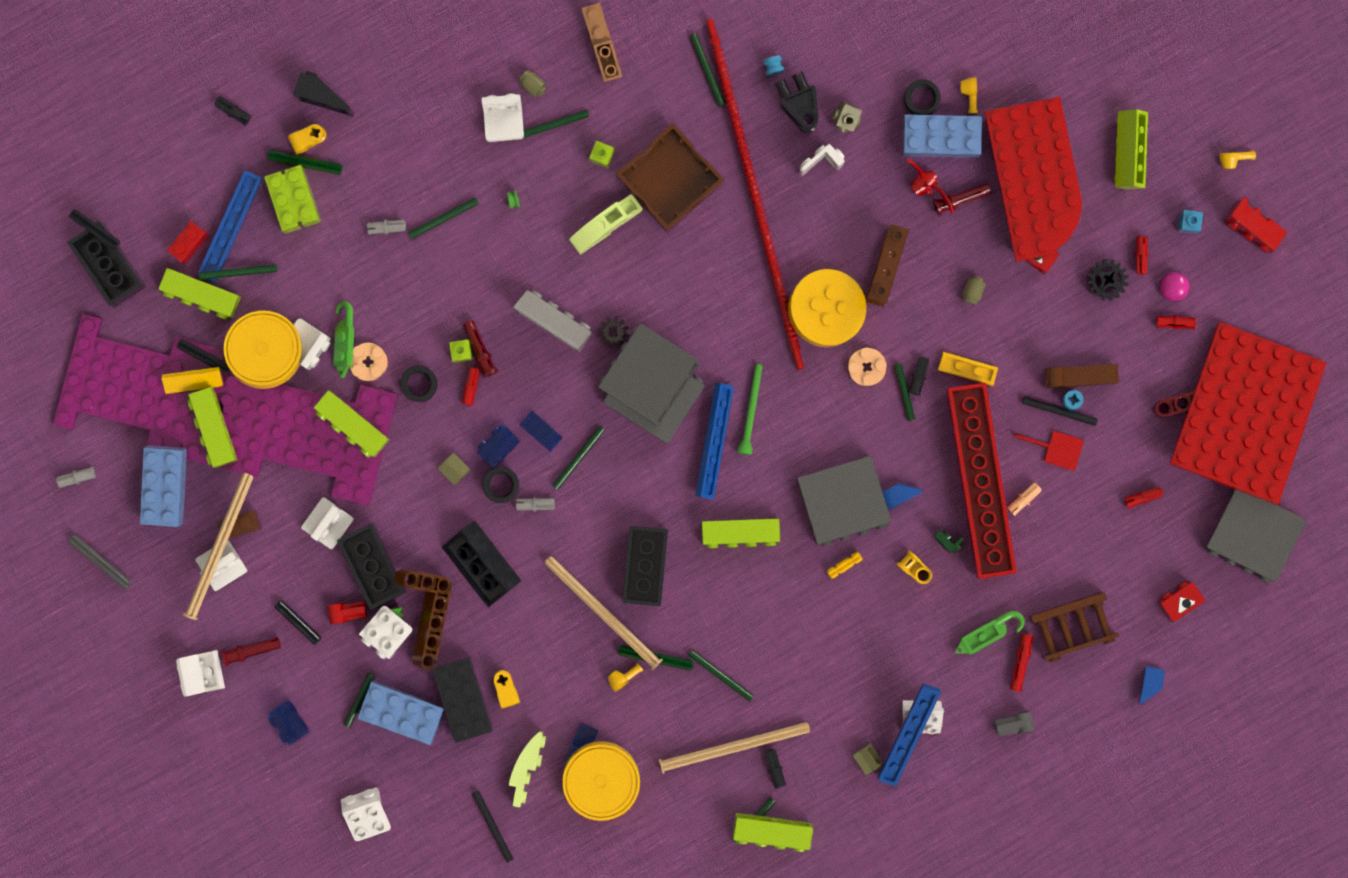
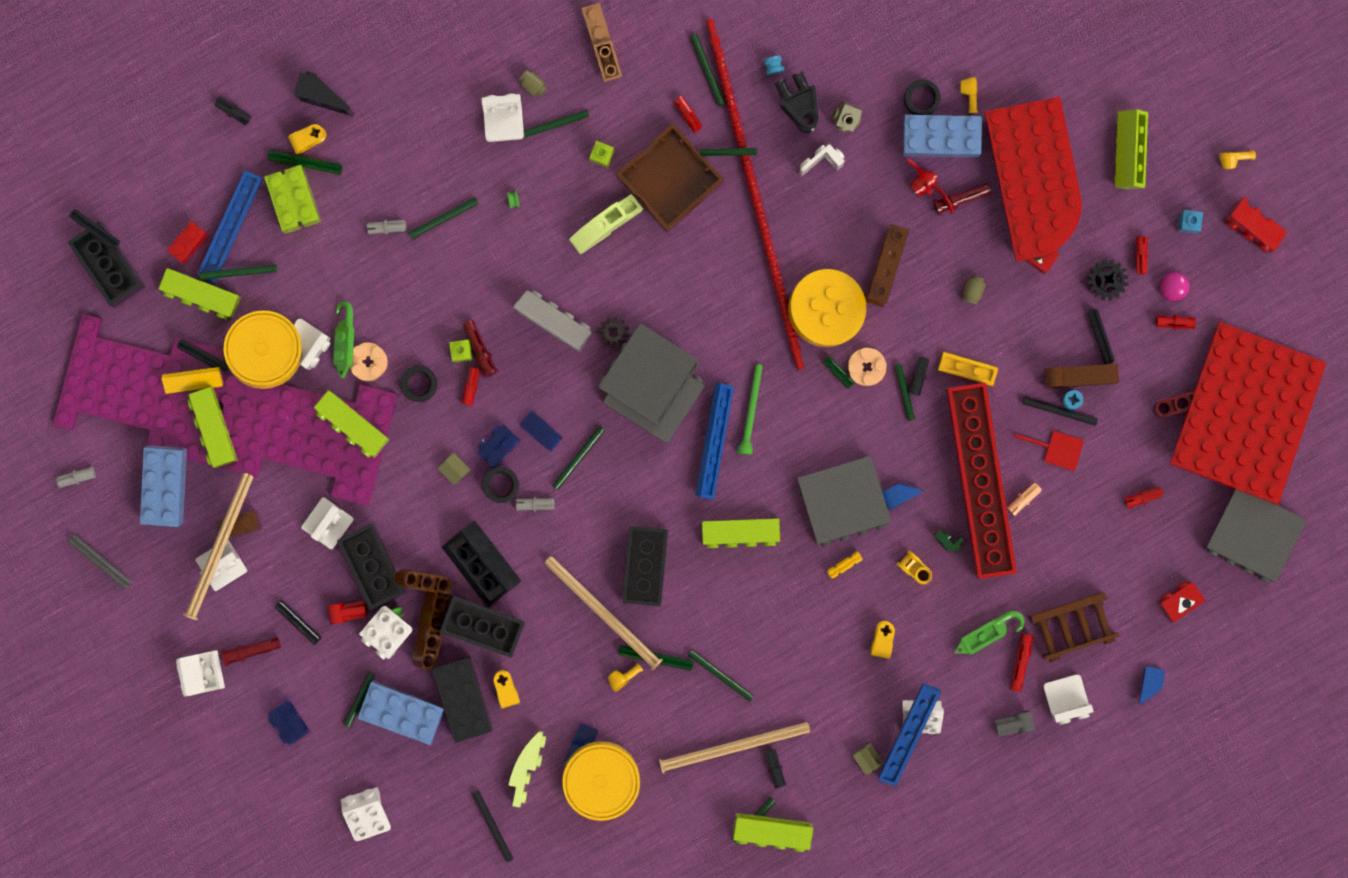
none -> black brick [436,594,525,658]
none -> red axle [673,96,702,133]
none -> dark green bar [700,148,758,157]
none -> dark green axle [823,356,854,389]
none -> yellow piece [870,621,895,659]
none -> white bracket [1043,675,1094,725]
none -> black axle [1088,309,1115,365]

